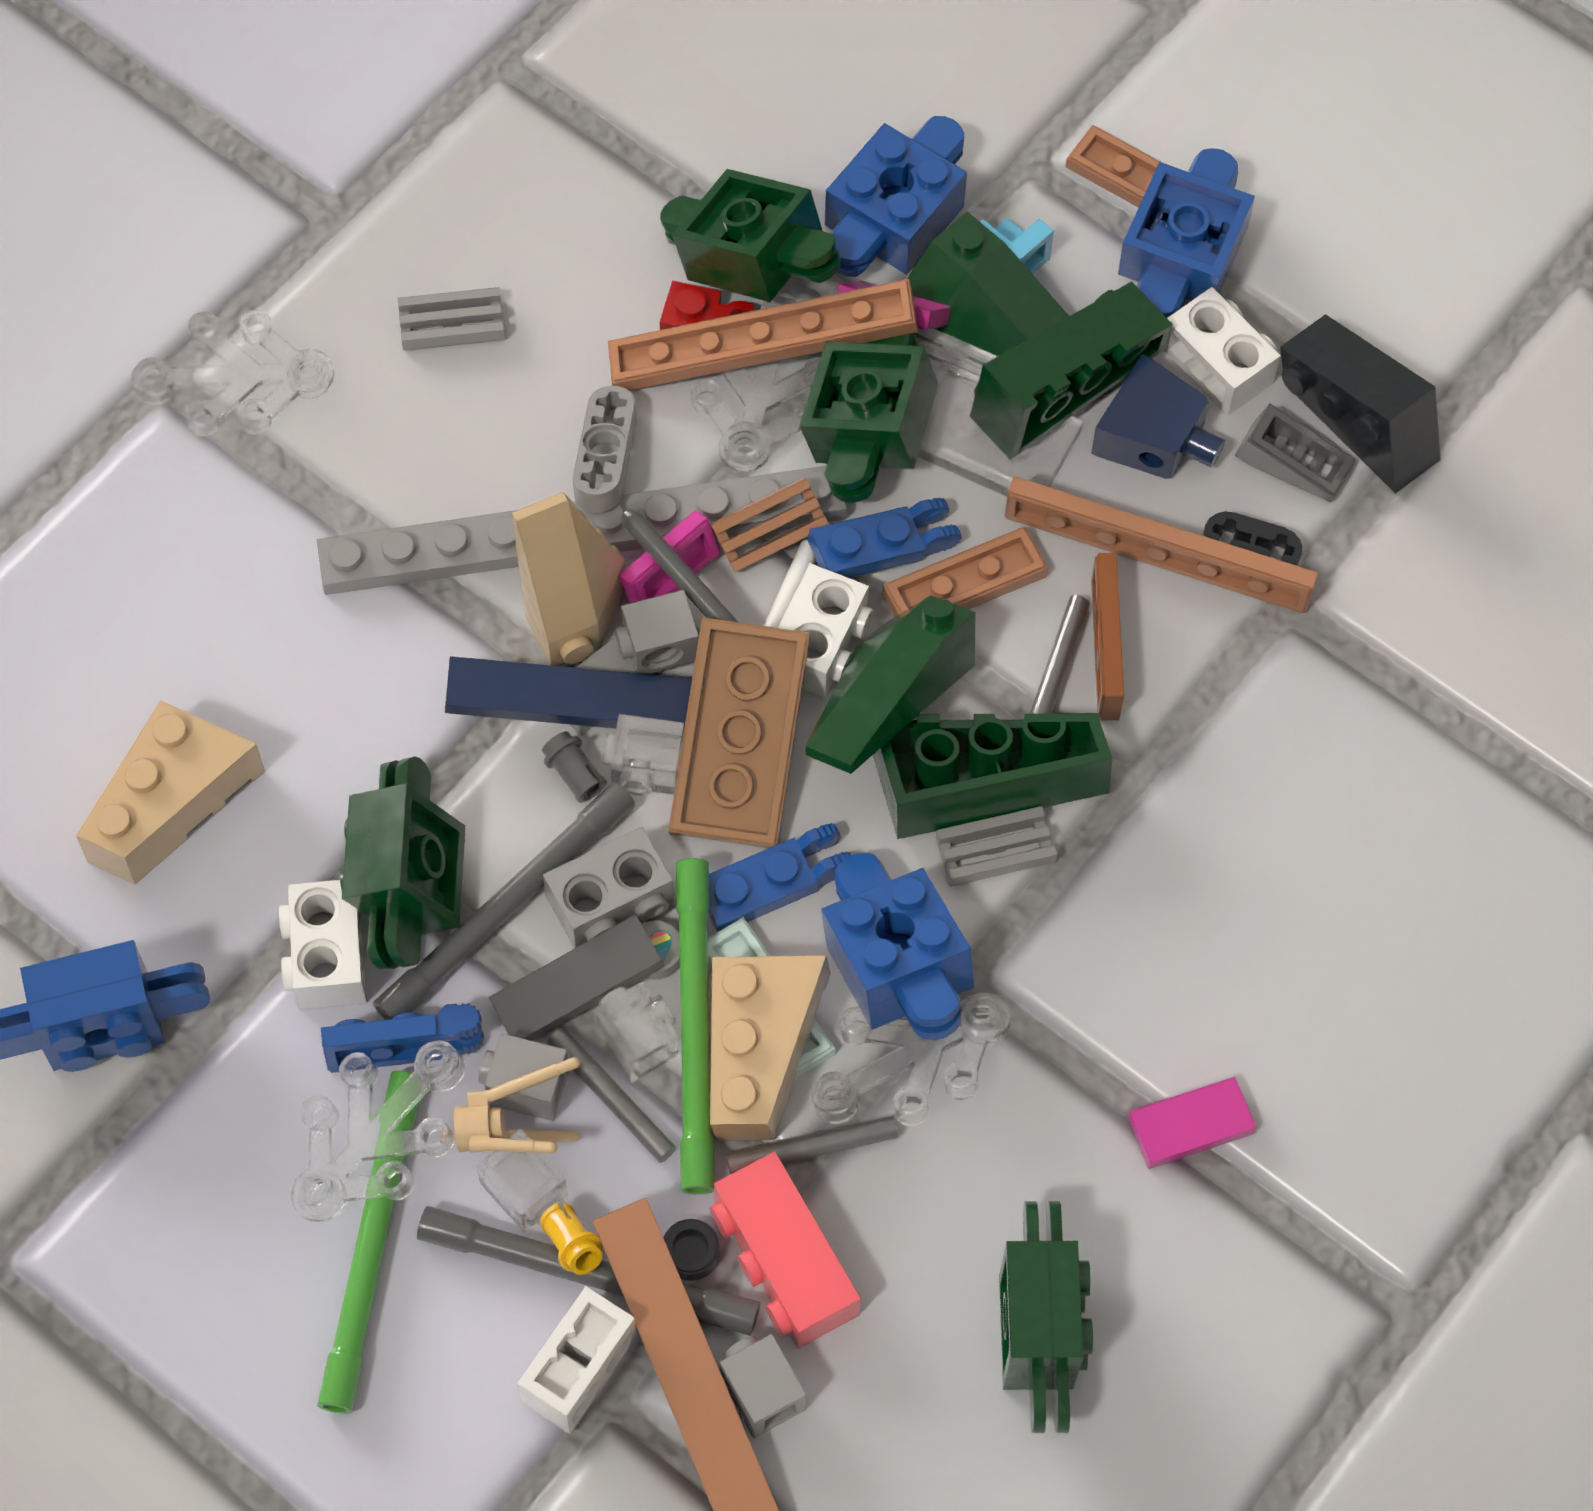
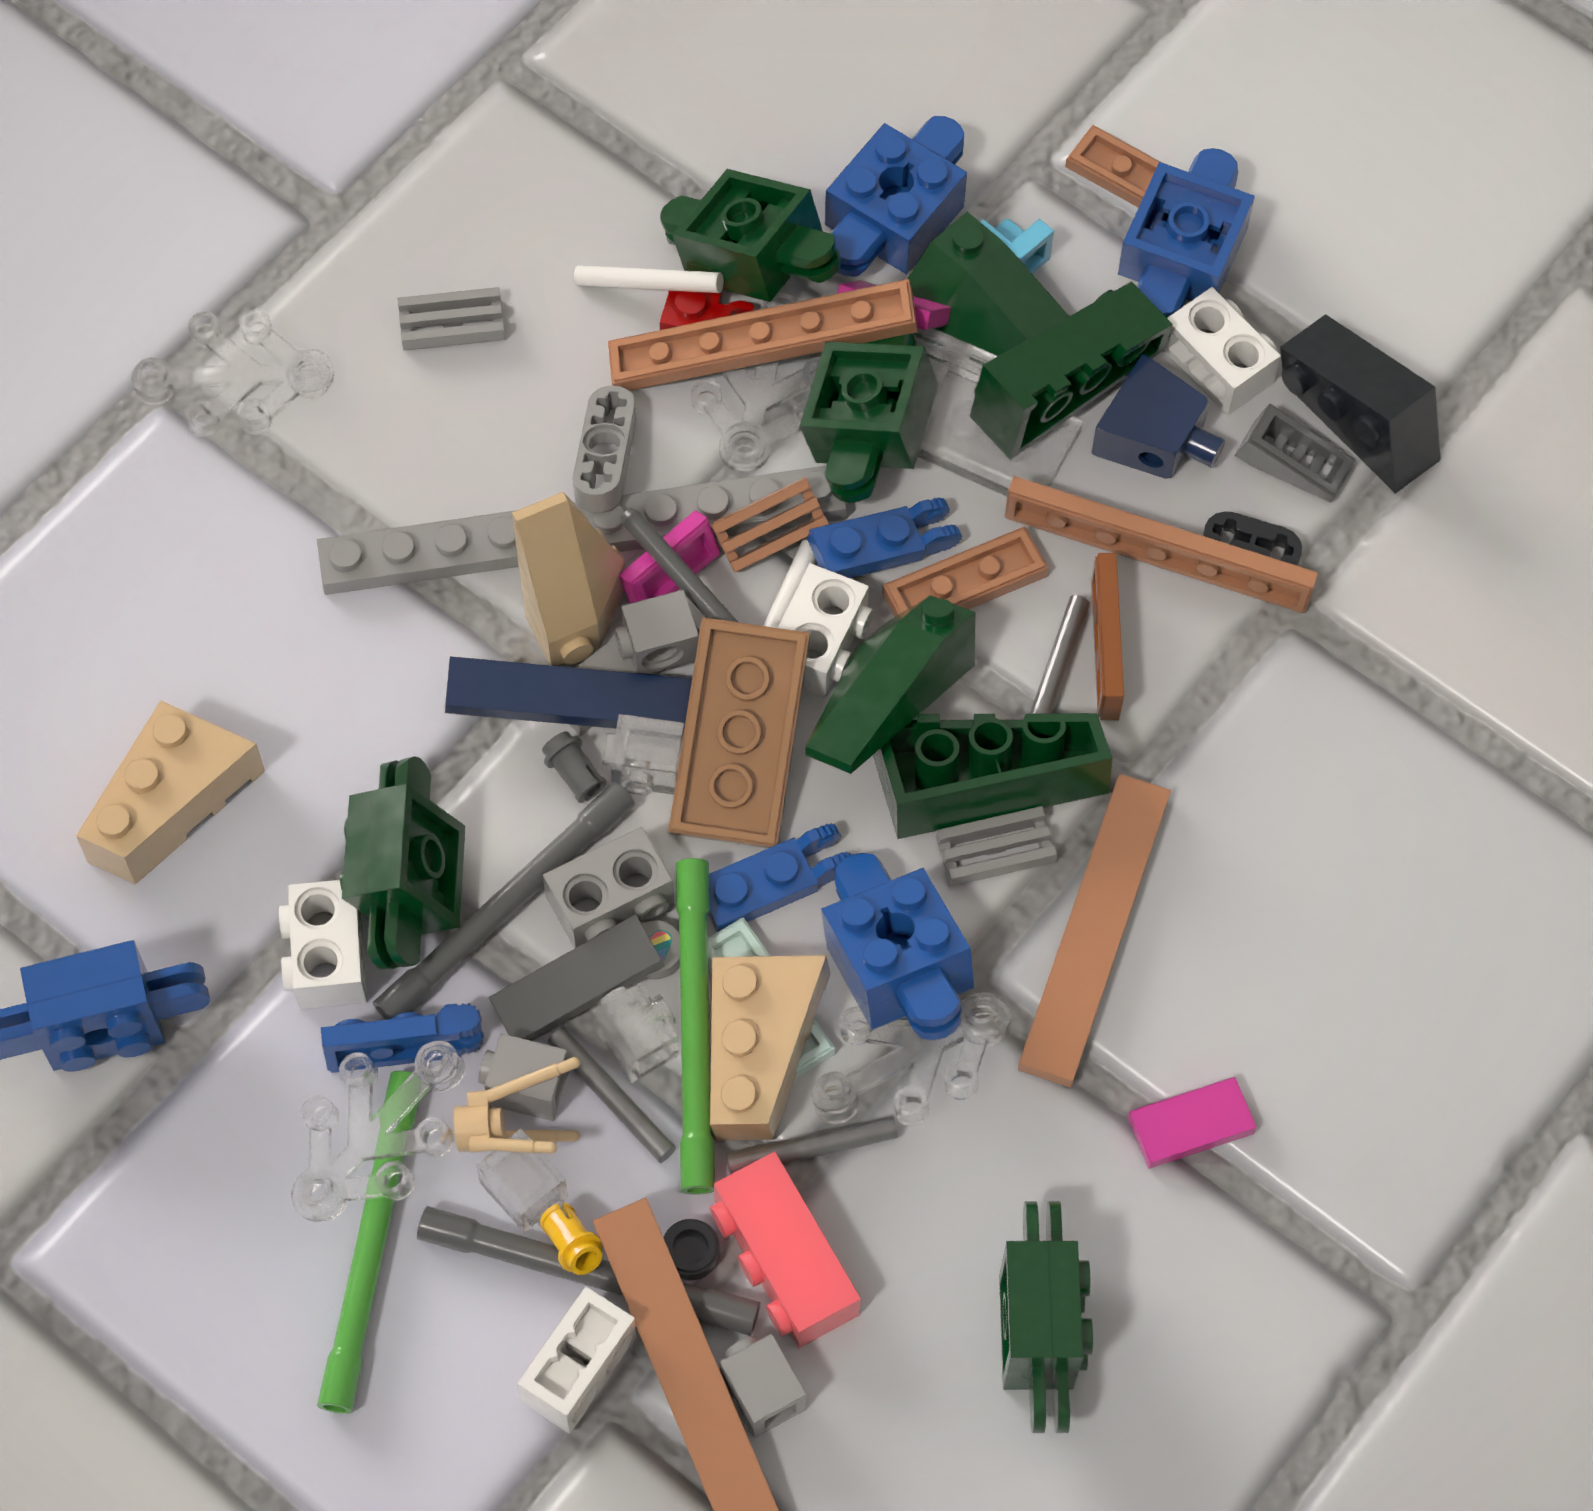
none -> white bar [574,265,724,293]
none -> nougat tile [1018,773,1171,1088]

